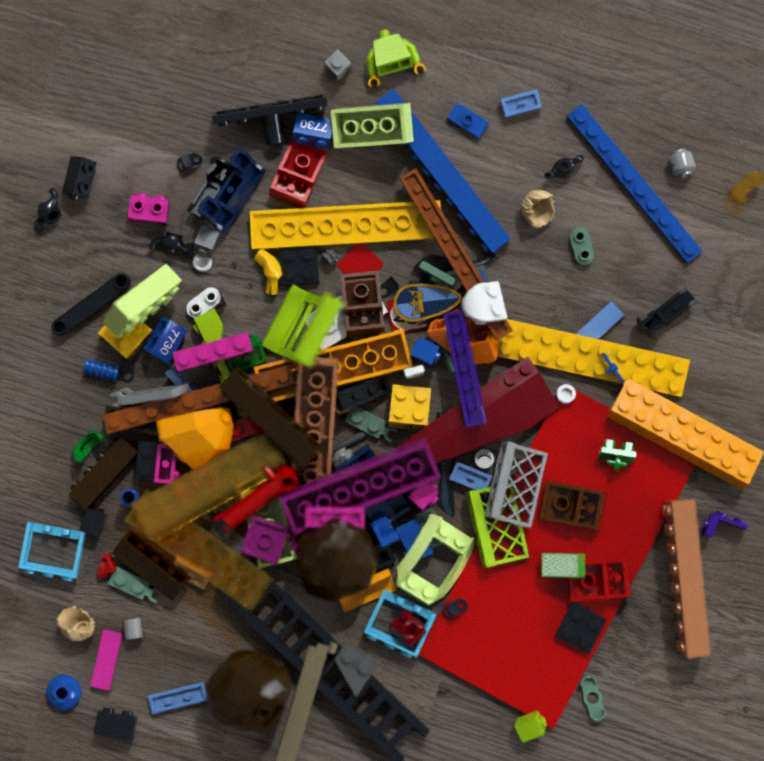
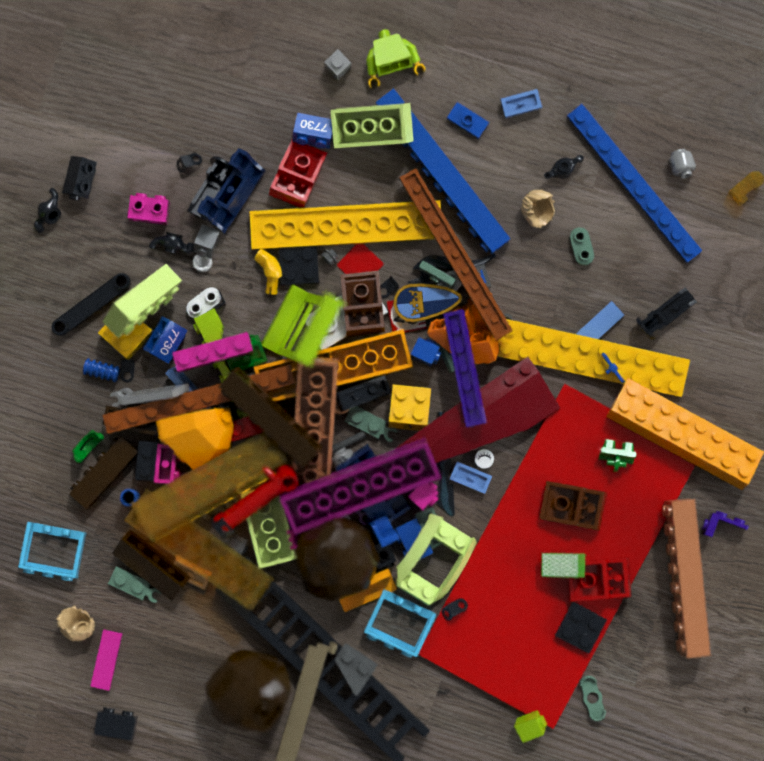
blue piece [46,675,82,710] -> none
black brick [79,506,108,537] -> none
red tile [97,552,117,579] -> none
light grey beam [123,618,143,640] -> none
medium blue tile [148,681,207,714] -> none
black plate [212,94,327,145] -> none
magenta plate [240,516,290,565] -> none
dark pink tile [305,507,364,528] -> none
dark red piece [389,609,427,647] -> none
white tile [404,365,424,379] -> none
white slope [462,281,507,325] -> none
lime fence [465,483,529,568] -> none
light grey fence [484,441,548,528] -> none
white tile [556,384,576,404] -> none

